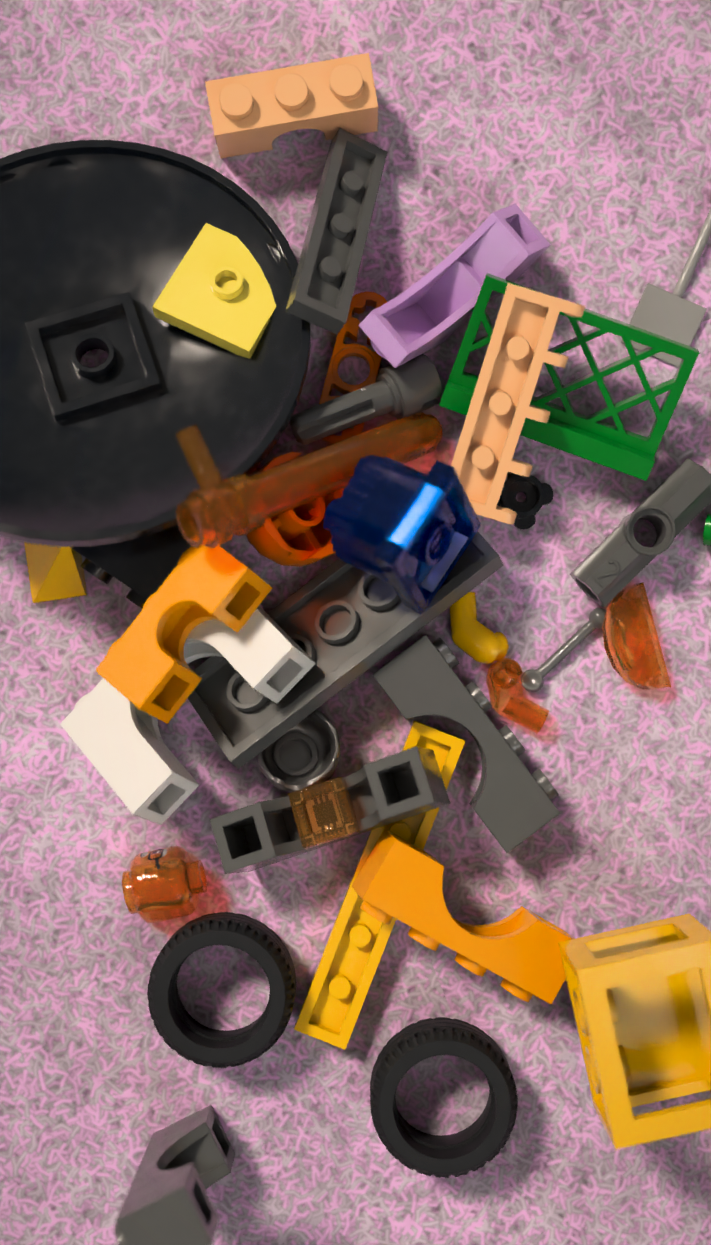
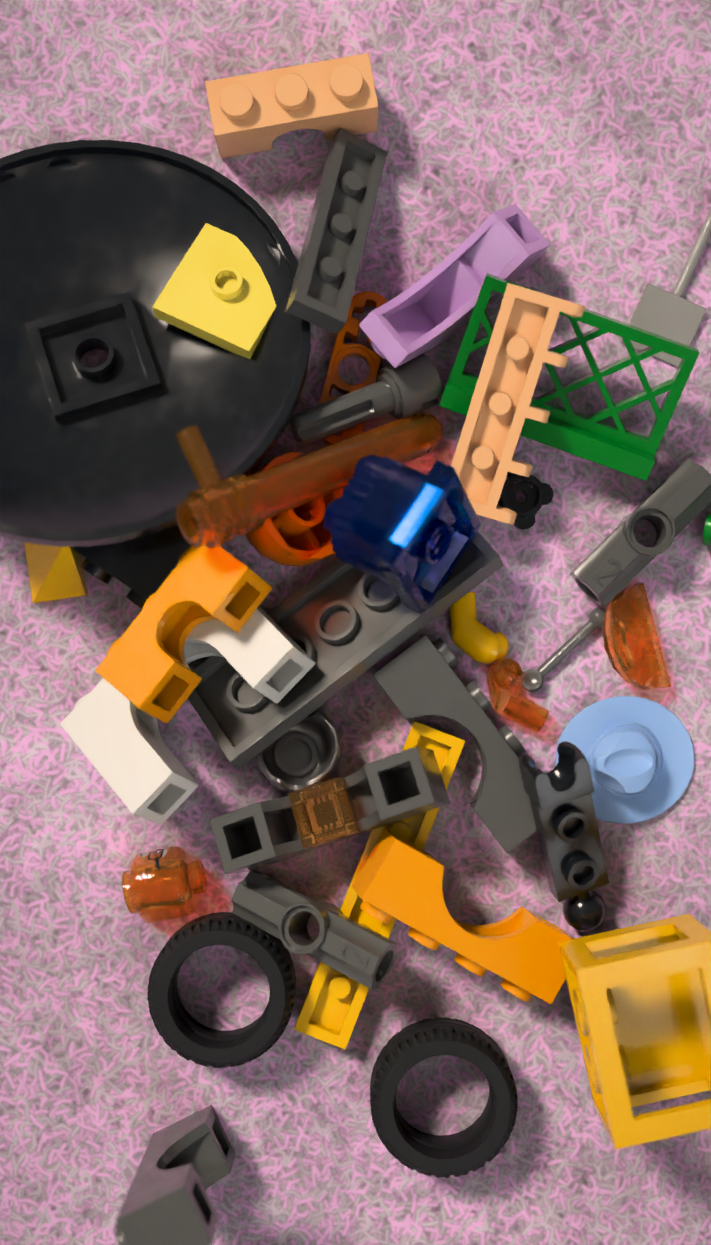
none -> dark grey piece [231,870,397,989]
none -> black plate [519,741,609,932]
none -> light blue hat [556,696,694,824]

